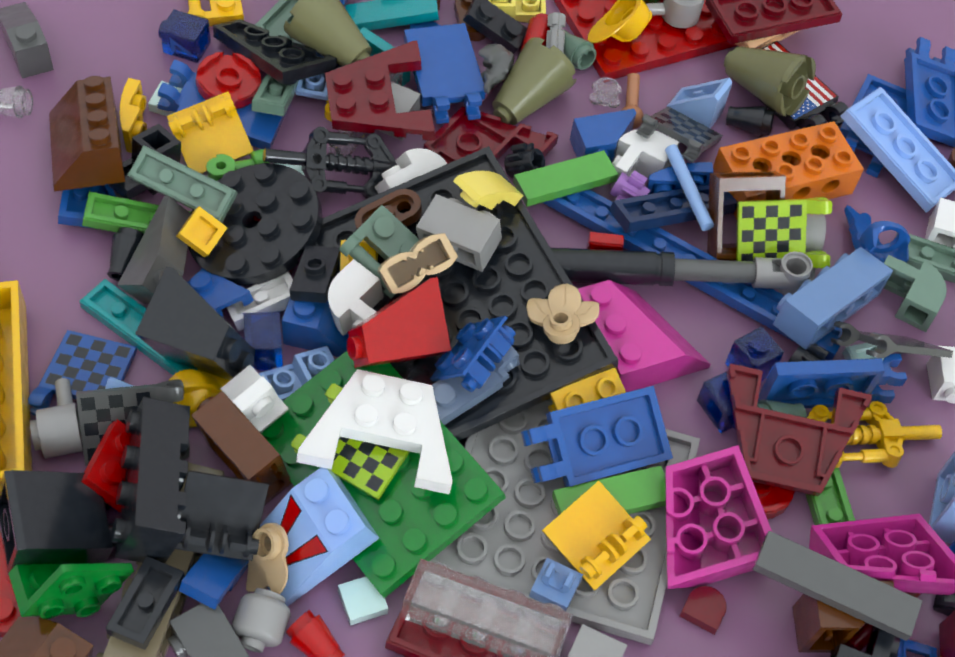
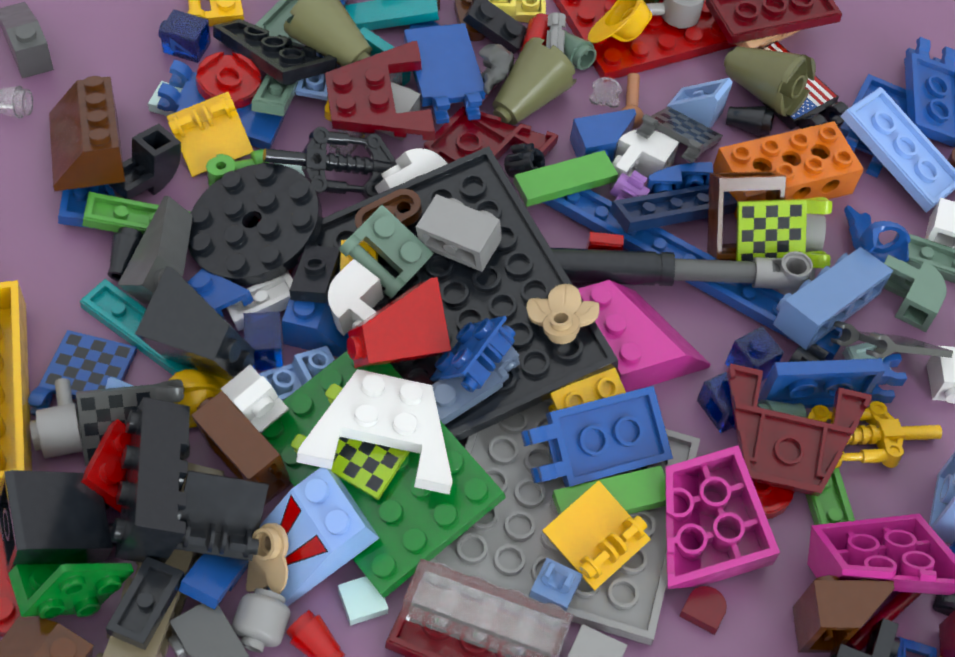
yellow slope [119,78,147,153] -> none
sand green tile [127,145,238,223] -> none
yellow plate [176,206,227,257] -> none
tan brick [377,233,458,294] -> none
light yellow slope [453,171,524,210] -> none
light blue bar [665,144,714,231] -> none
dark grey tile [752,531,922,641] -> none

